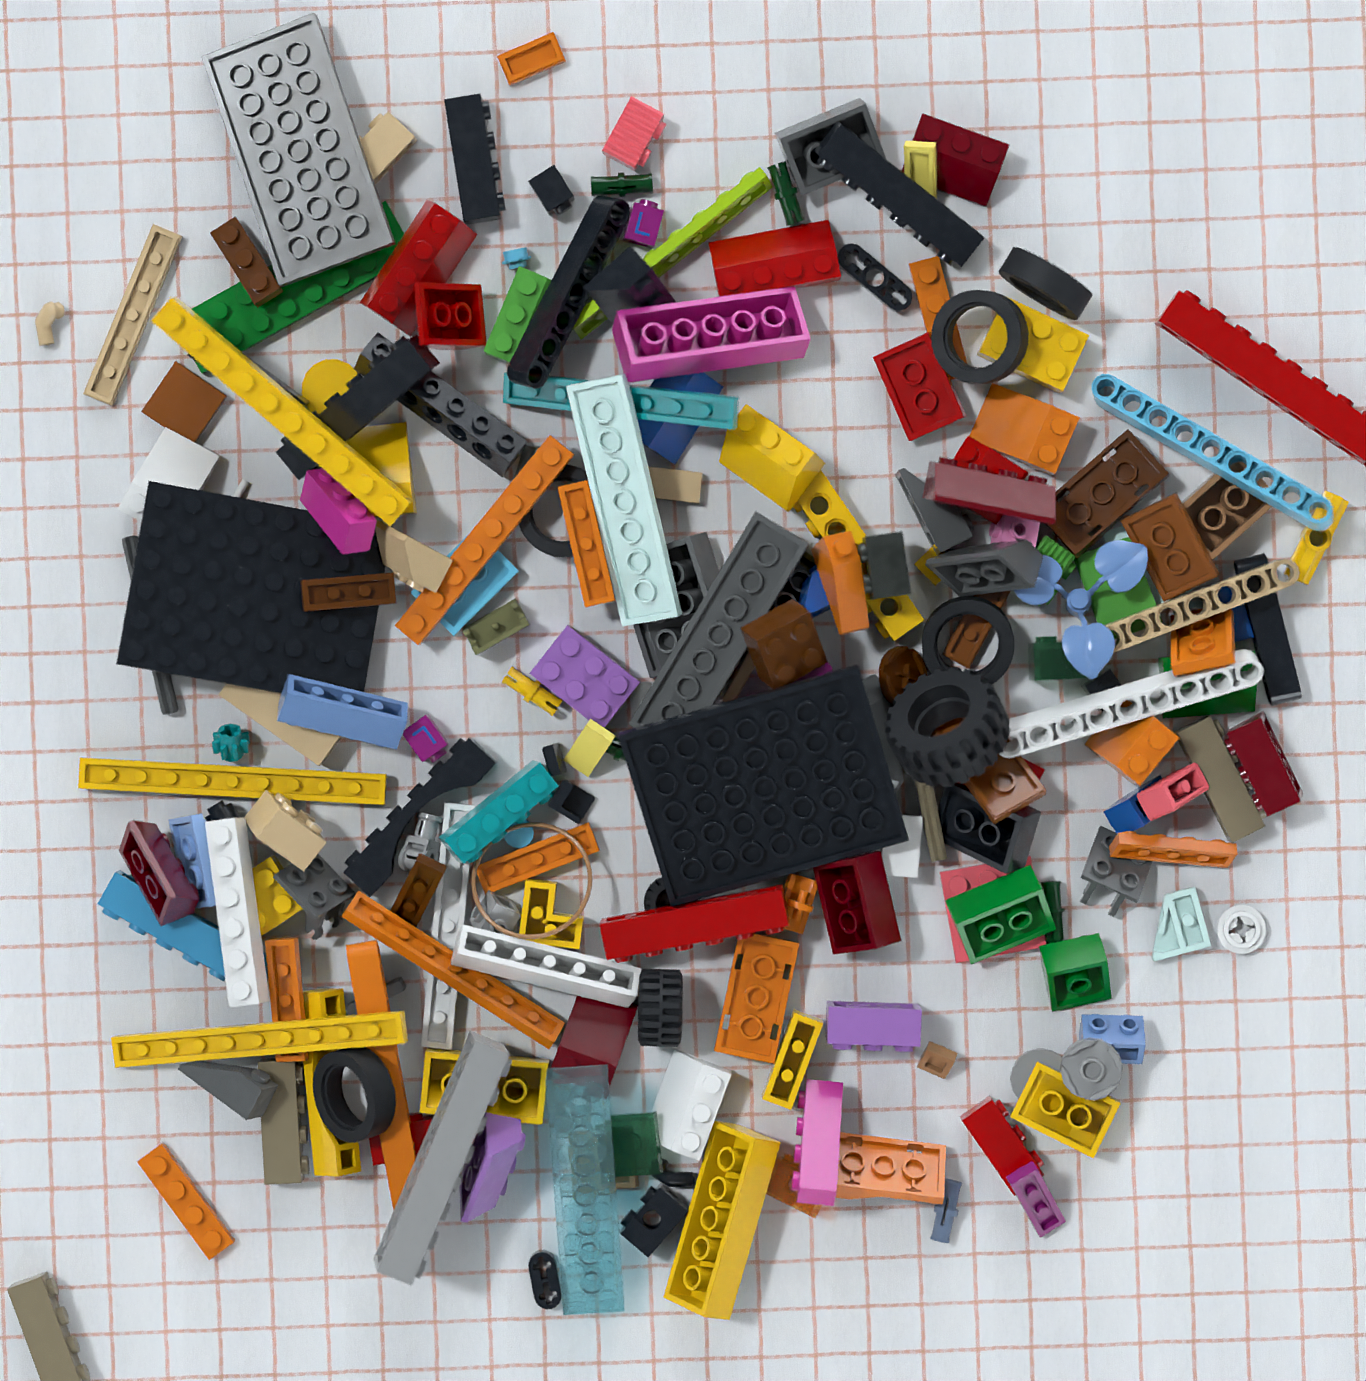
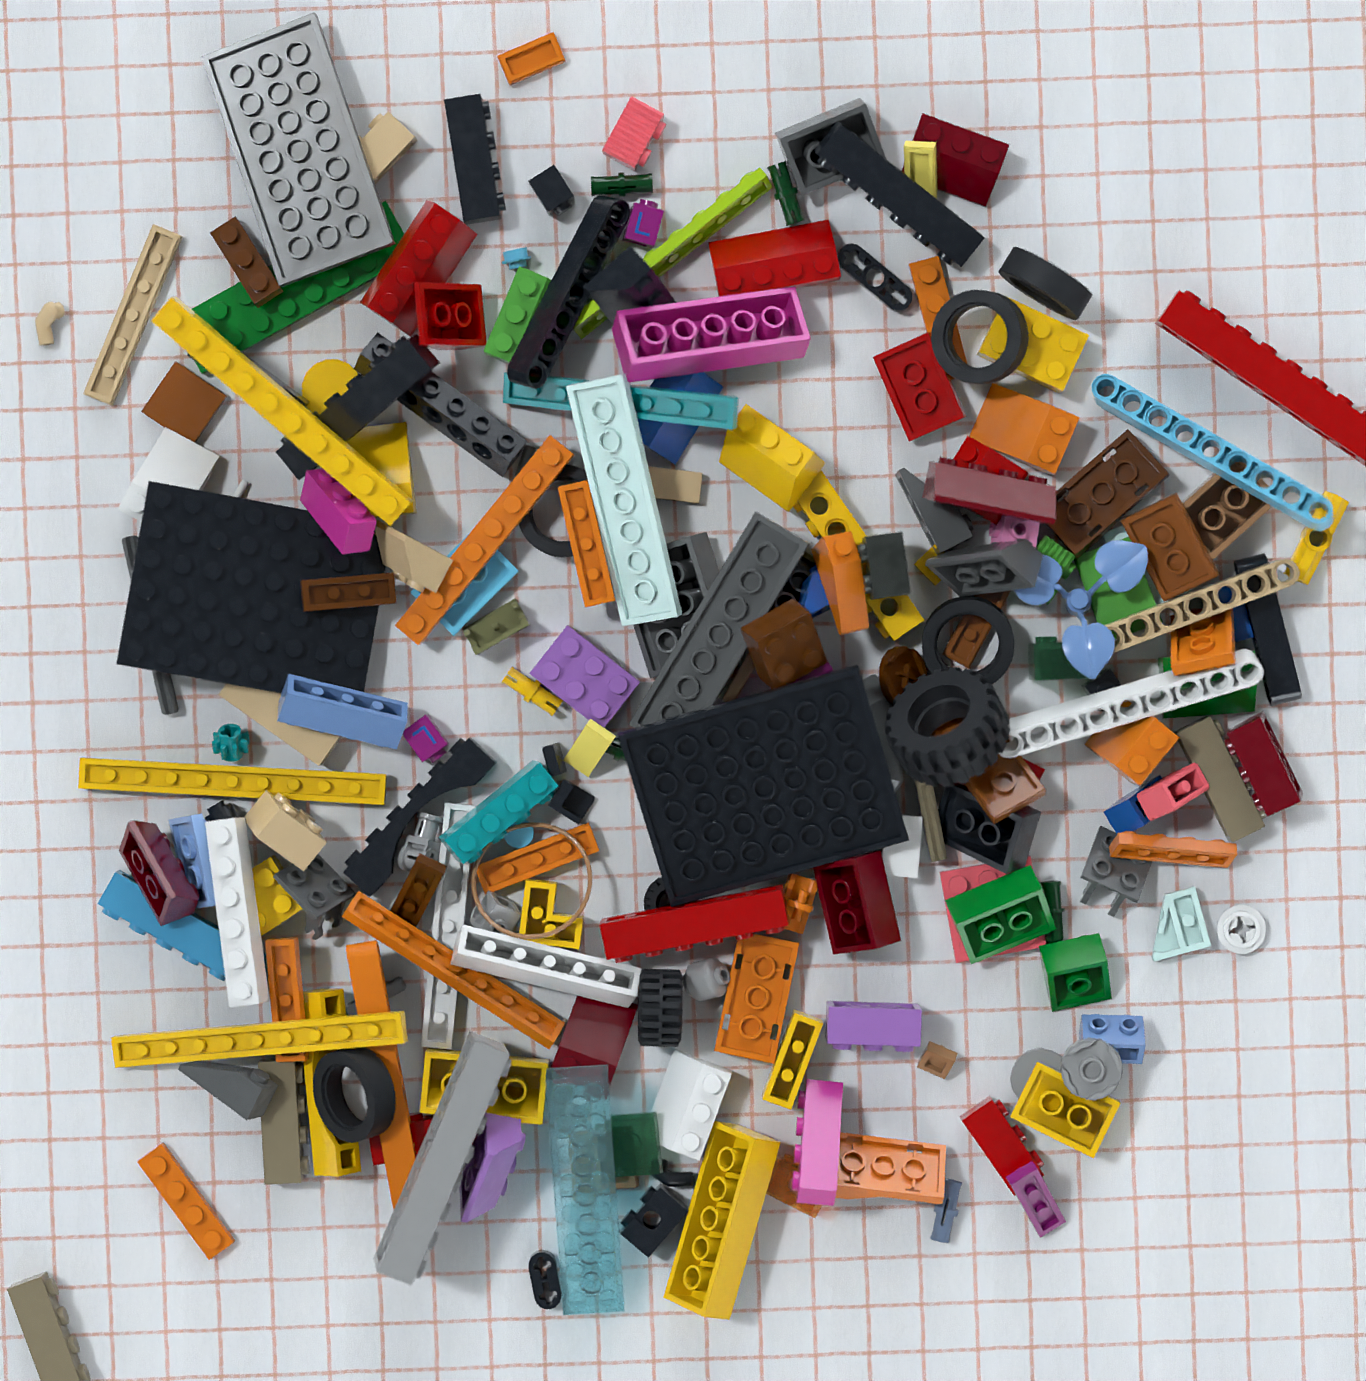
none -> light grey head [683,958,730,1001]

